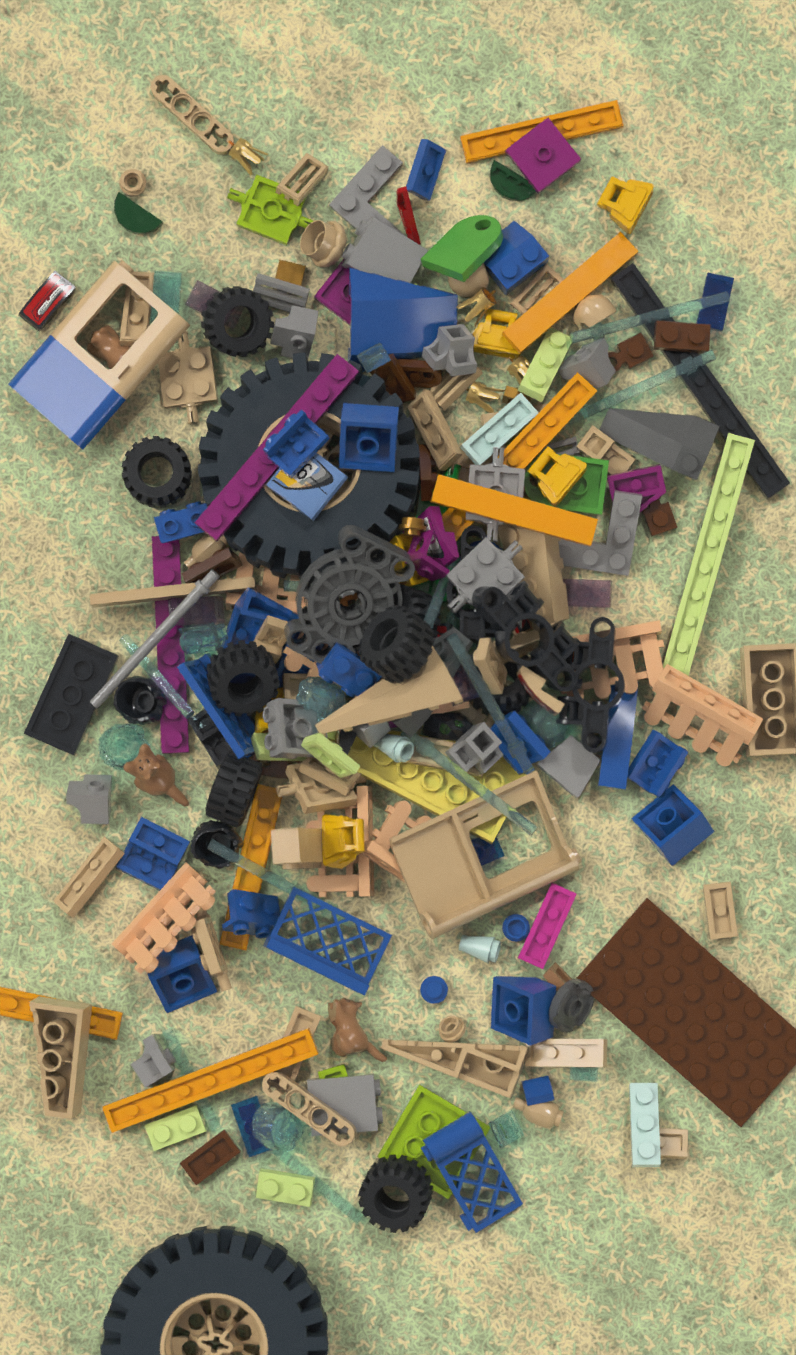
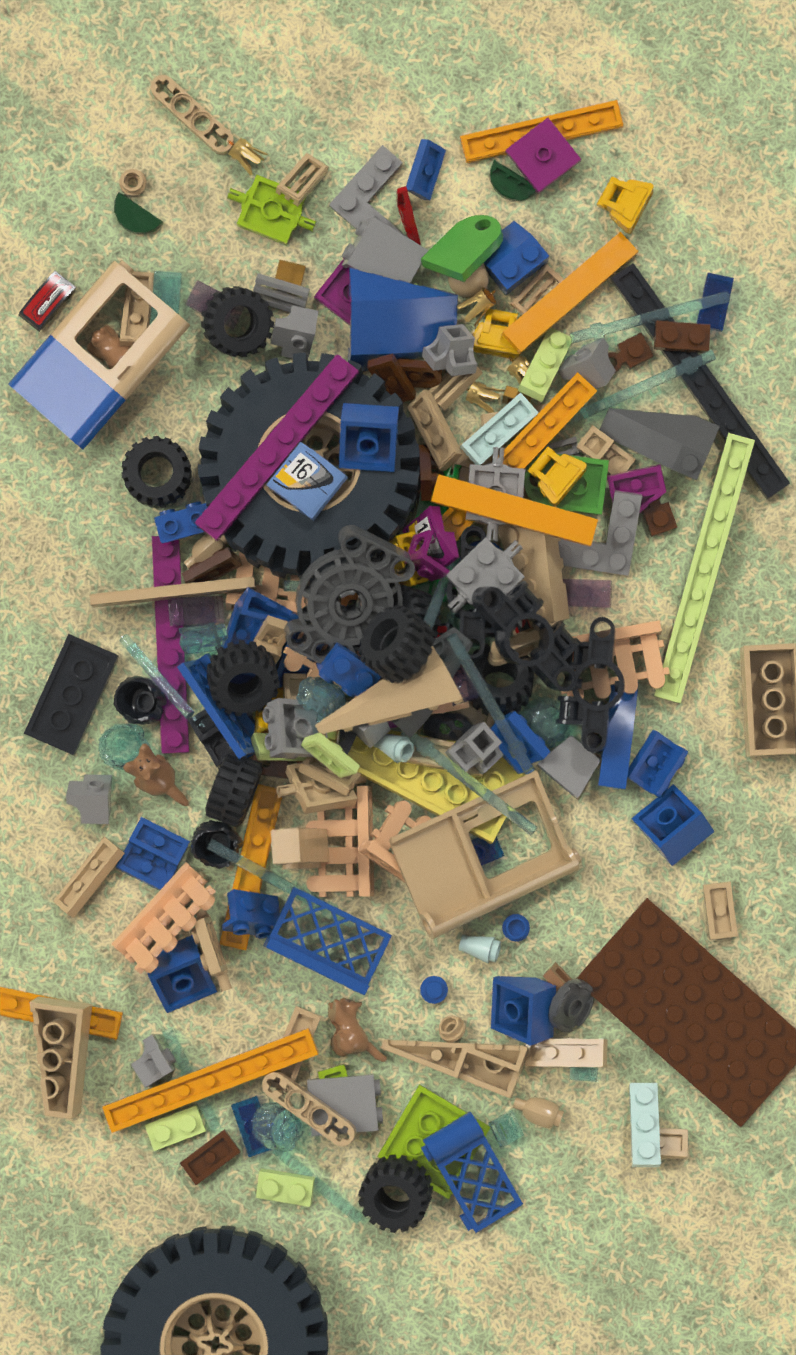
light grey bar [90,570,220,709] -> none
tan plate [158,331,218,424] -> none
blue bracket [263,410,330,479] -> none
tan piece [300,220,347,268] -> none
yellow piece [322,814,365,869] -> none
clear light blue tile [357,343,391,373] -> none
pearl gold plate [399,517,427,537] -> none
tan plate [473,638,507,694] -> none
tan slope [516,666,564,716] -> none
dark pink plate [518,883,577,969] -> none
blue tile [522,1076,554,1106] -> none
tan hair [573,294,617,330] -> none
light nougat fence [642,664,763,766] -> none

